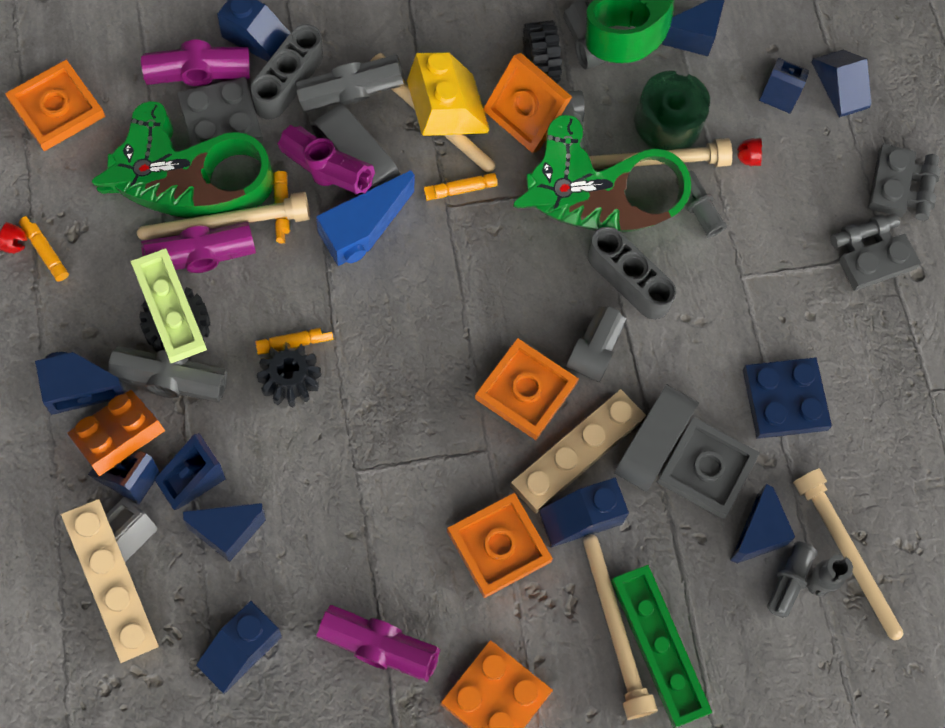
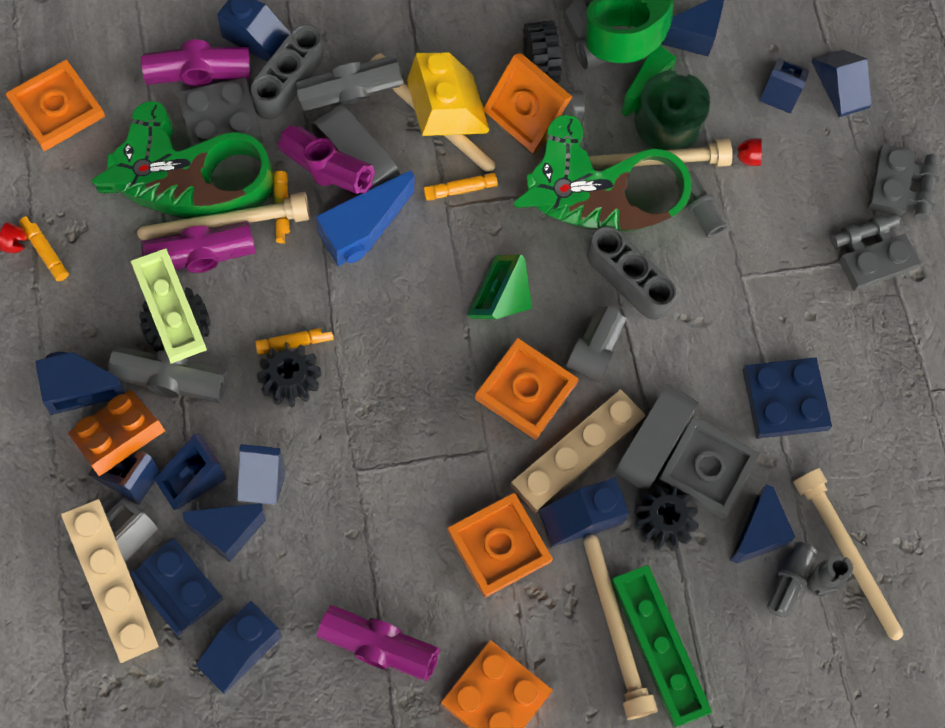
none -> dark blue plate [129,538,224,636]
none -> slope [237,444,286,505]
none -> green slope [467,254,532,319]
none -> green slope [621,45,676,117]
none -> black gear [633,486,699,551]

